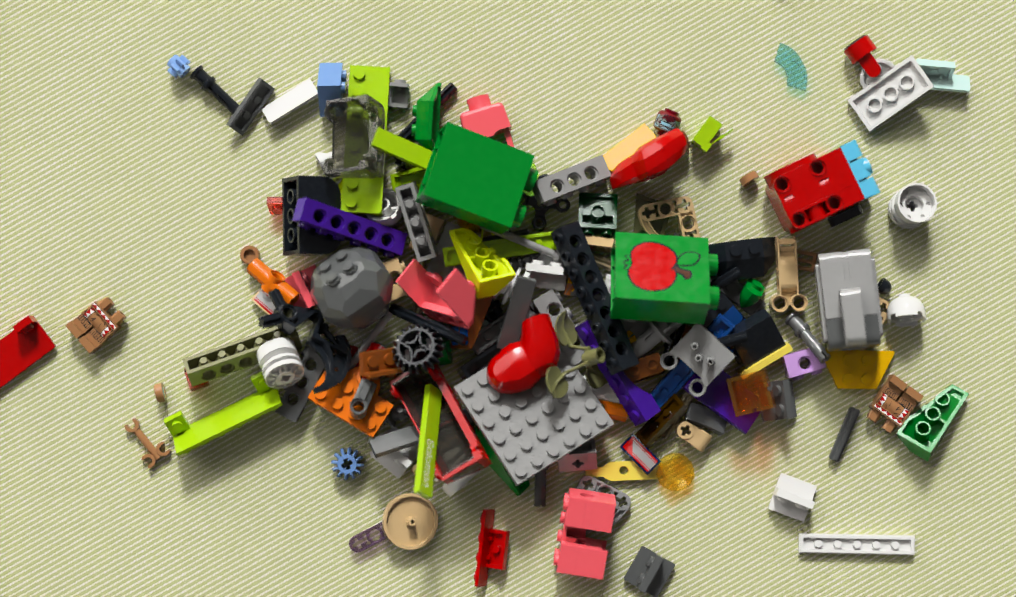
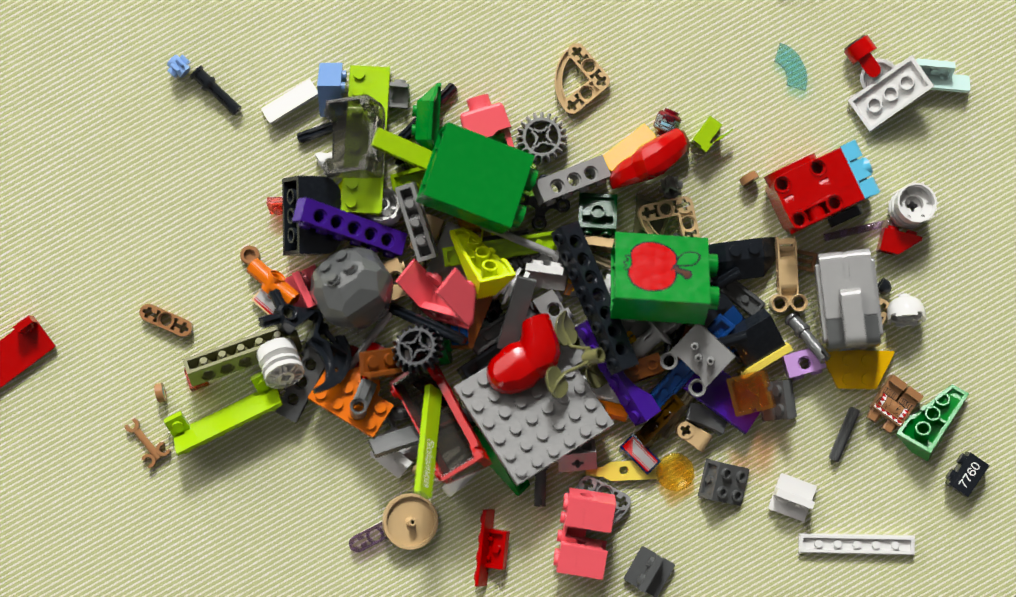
medium nougat hips [65,297,127,354] -> none
dark grey tile [226,78,275,136] -> none
medium blue gear [331,447,364,480] -> none
green plate [739,278,765,308] -> none
none -> medium nougat beam [139,304,193,337]
none -> black axle [297,116,347,143]
none -> light grey gear [516,112,568,164]
none -> tan beam [554,43,610,115]
none -> light grey gear [659,175,683,199]
none -> dark grey bracket [698,459,749,506]
none -> bar [823,218,896,241]
none -> red slope [876,225,923,256]
none -> black brick [945,451,990,497]

